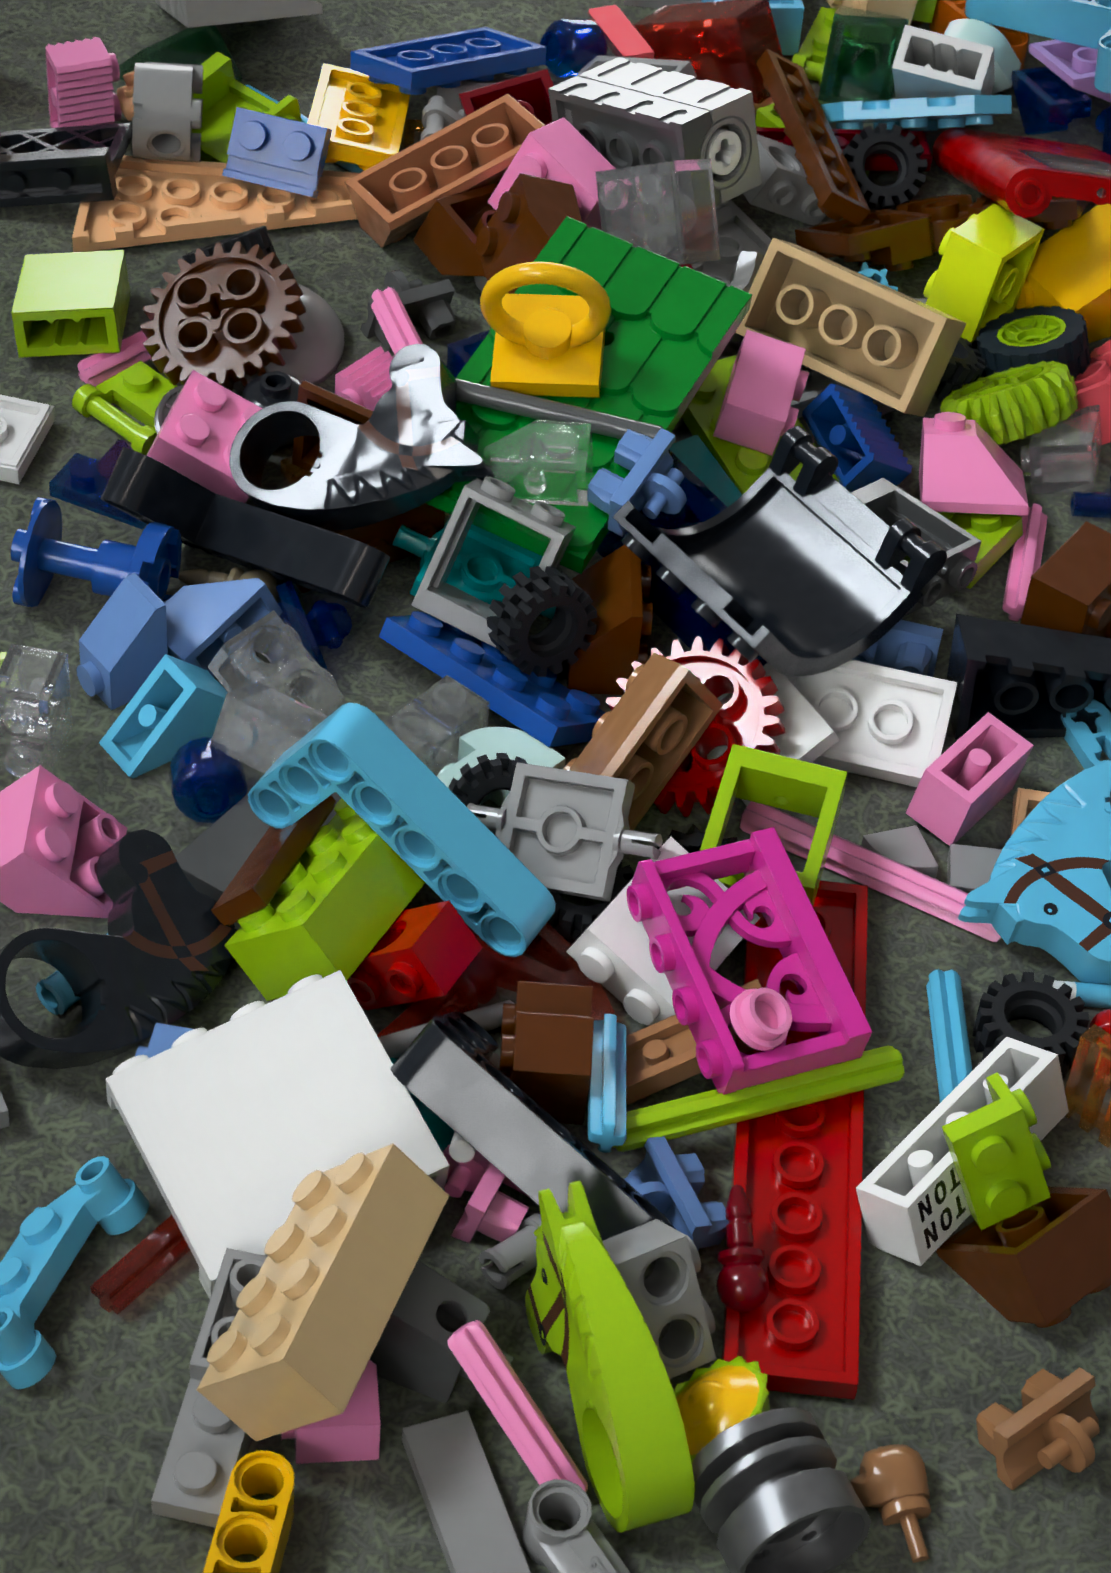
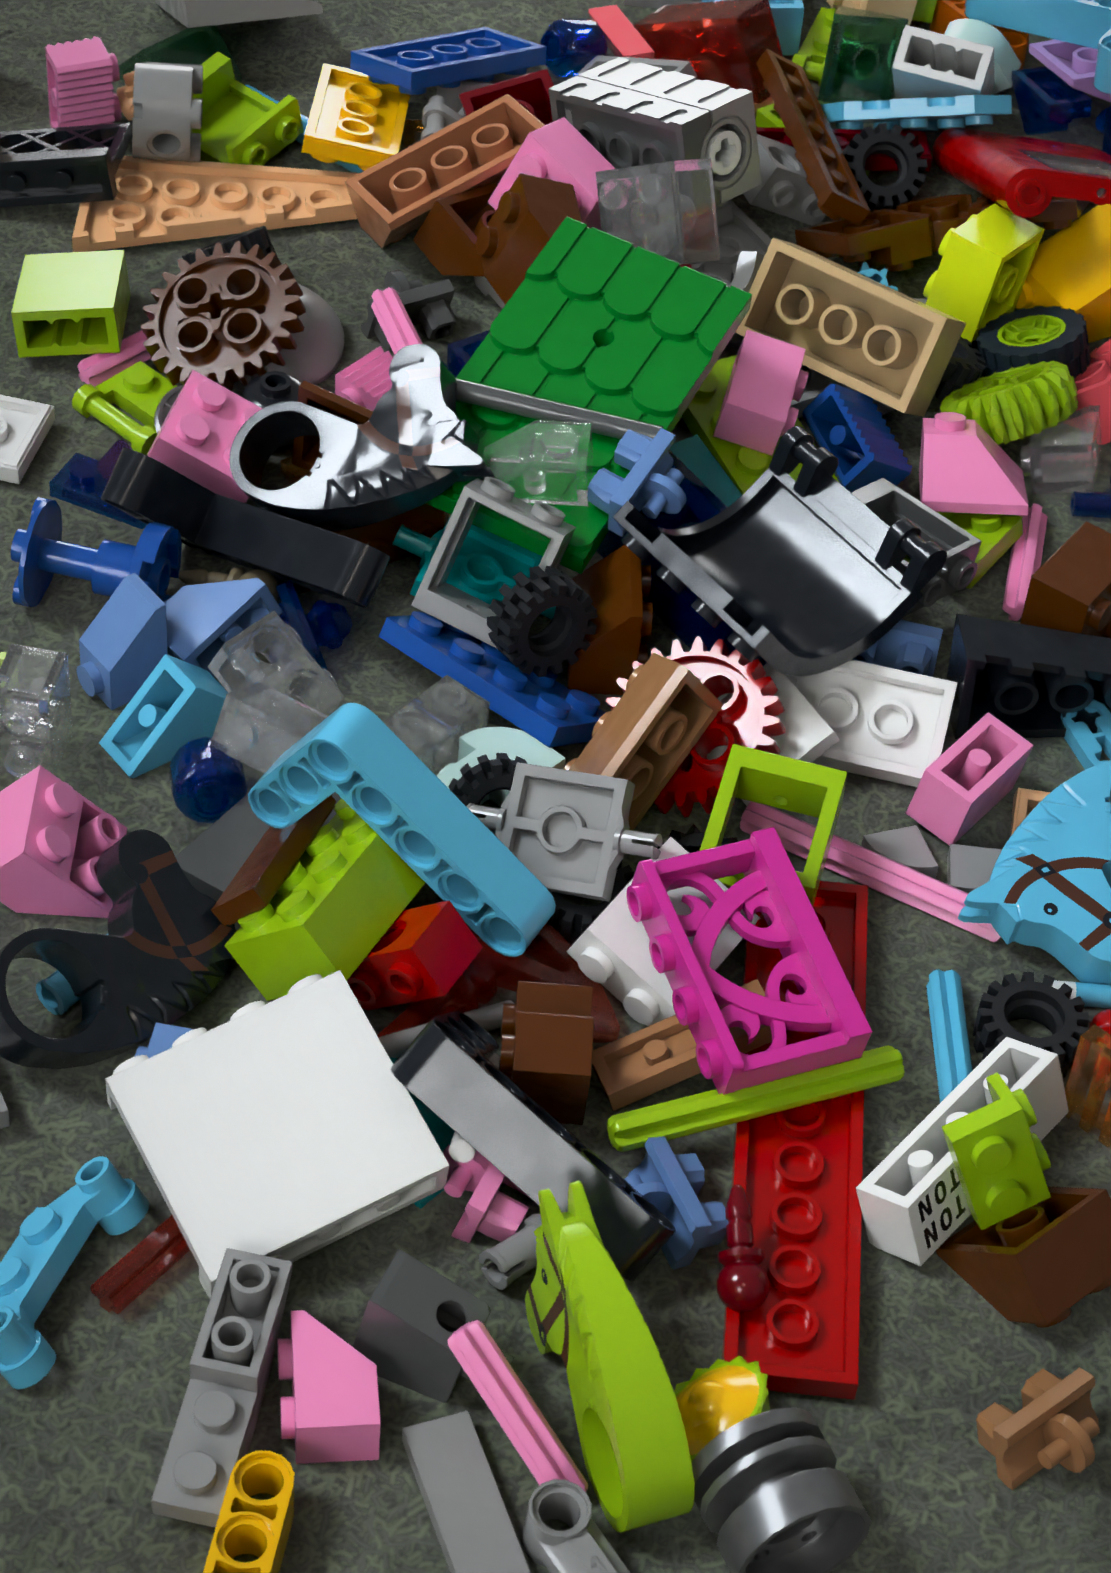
tan brick [196,1143,449,1441] -> none
plate [222,107,332,198] -> none
yellow tile [480,262,611,398] -> none
medium azure axle [588,1013,627,1153] -> none
light grey brick [602,1219,716,1379] -> none
bright pink plate [730,988,792,1051] -> none
medium nougat piece [851,1444,931,1563] -> none

